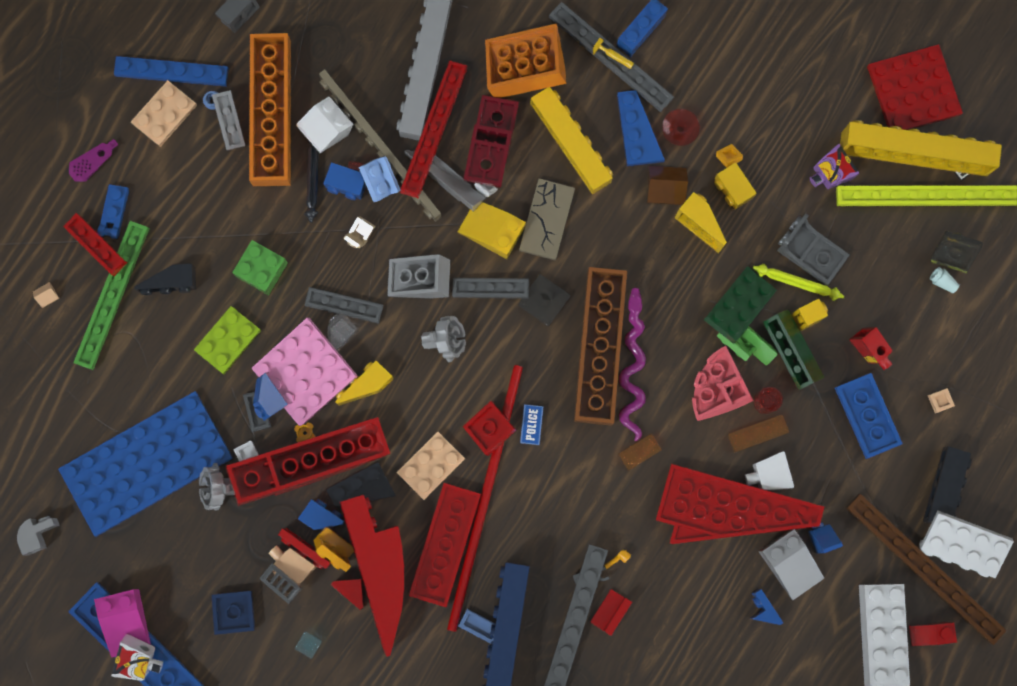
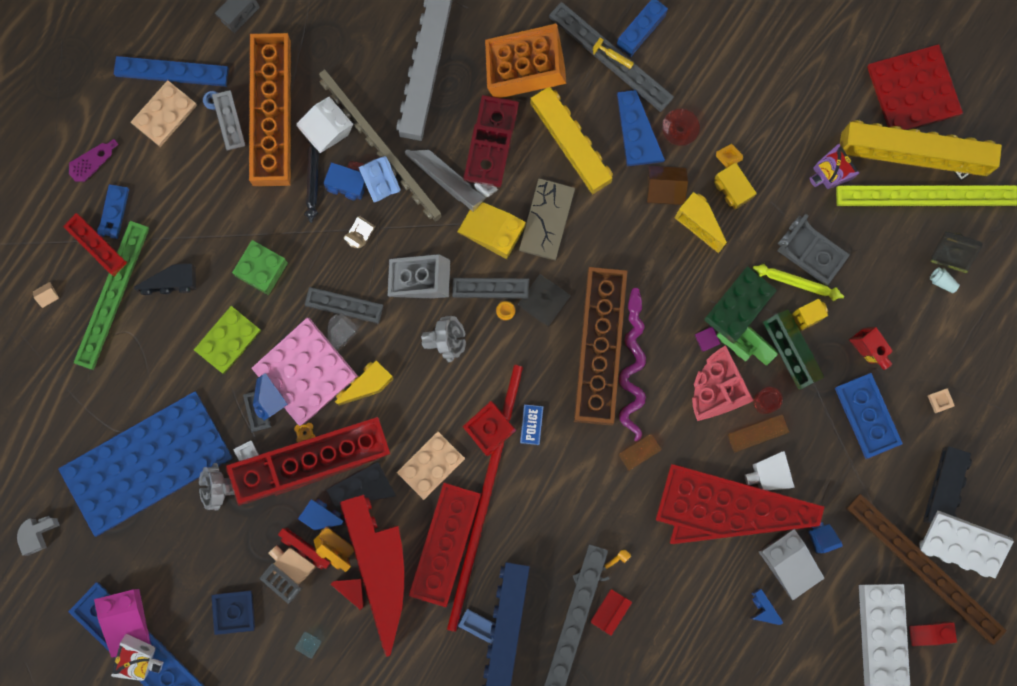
red tile [400,61,468,199] -> none
none -> light orange plate [496,301,515,320]
none -> magenta tile [695,327,720,352]

